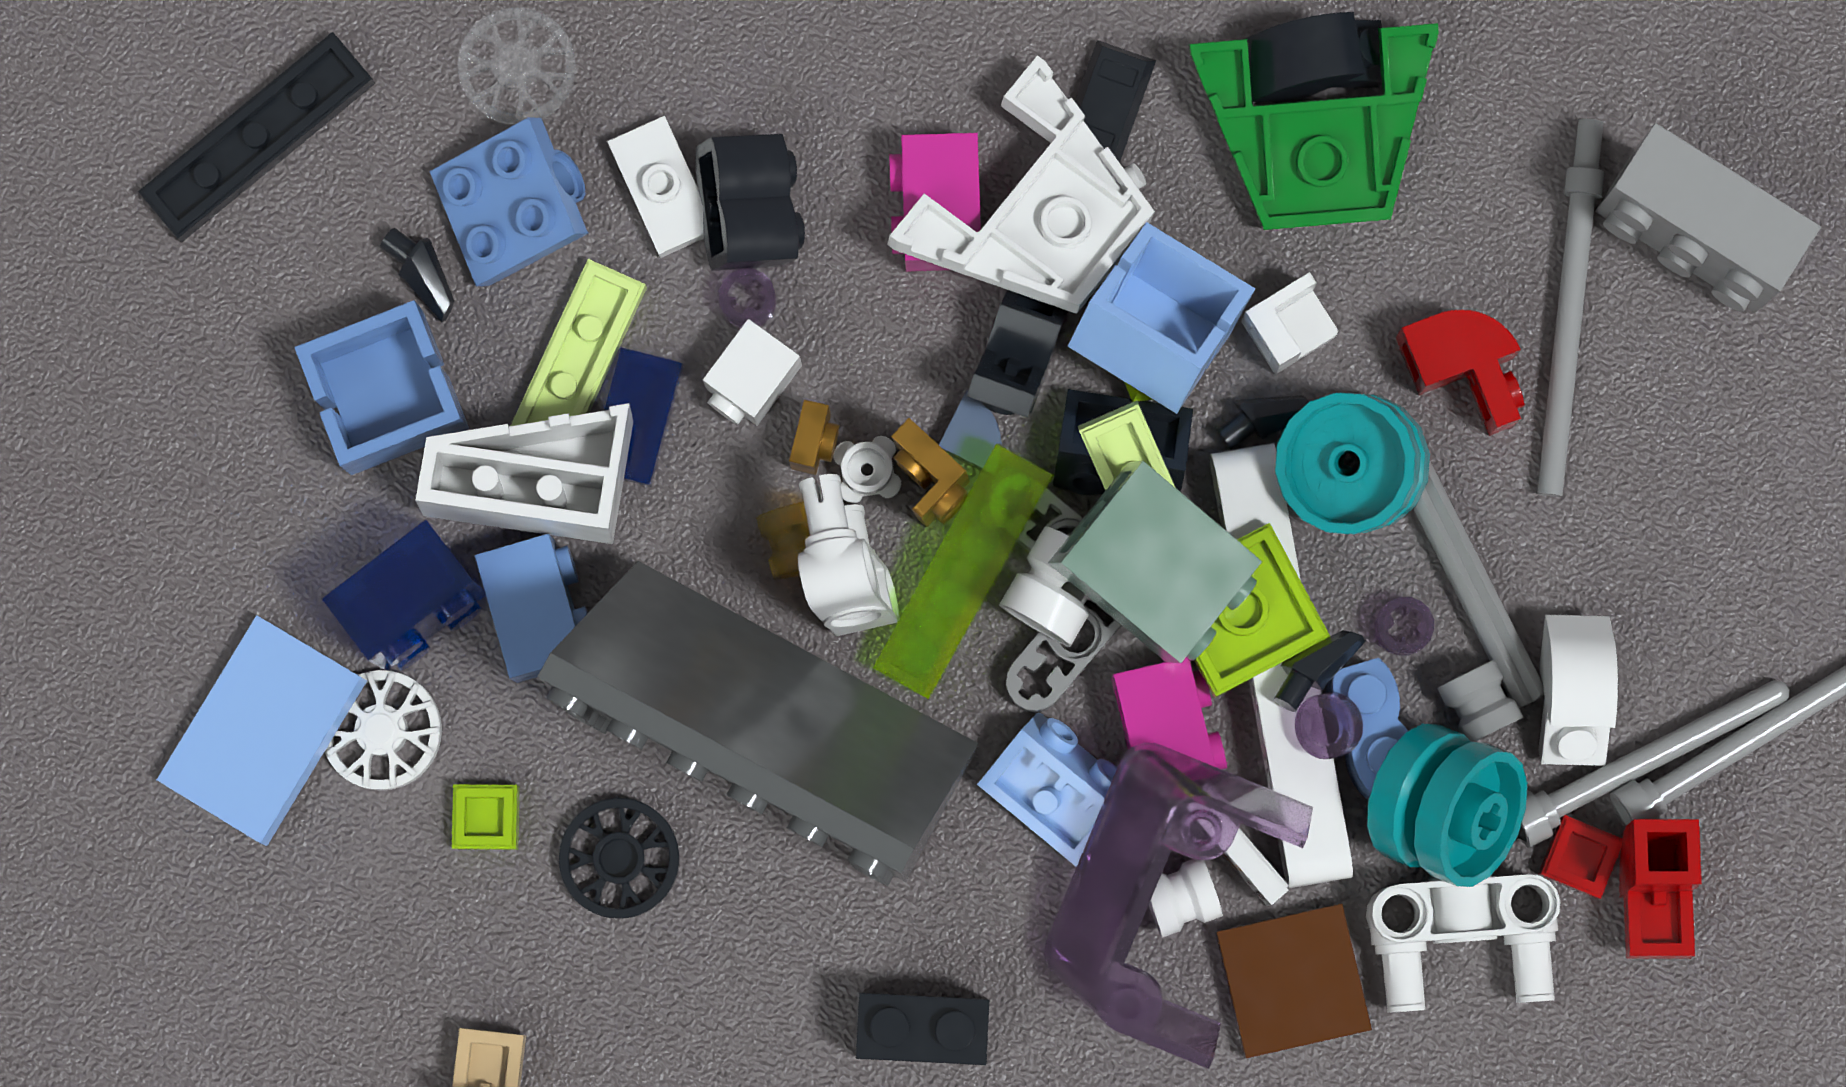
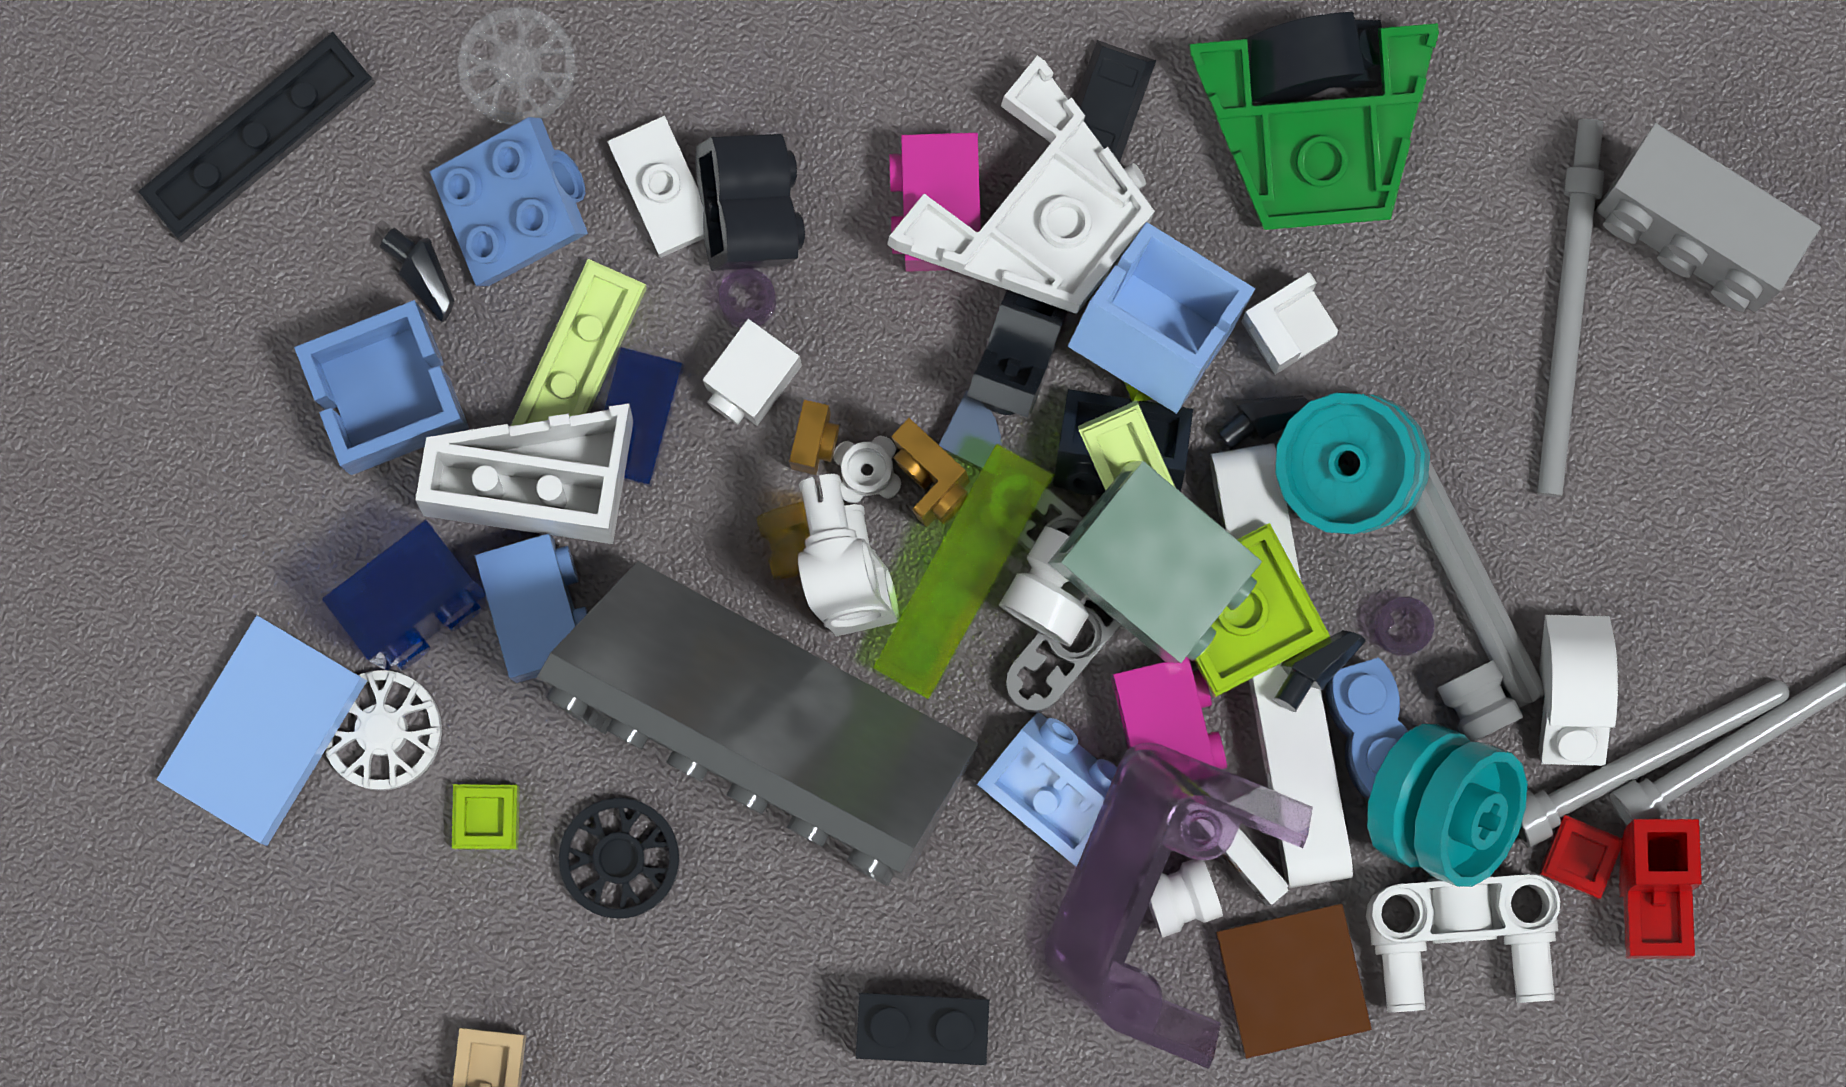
clear purple tile [1295,692,1363,759] -> none
red brick [1395,309,1525,436] -> none

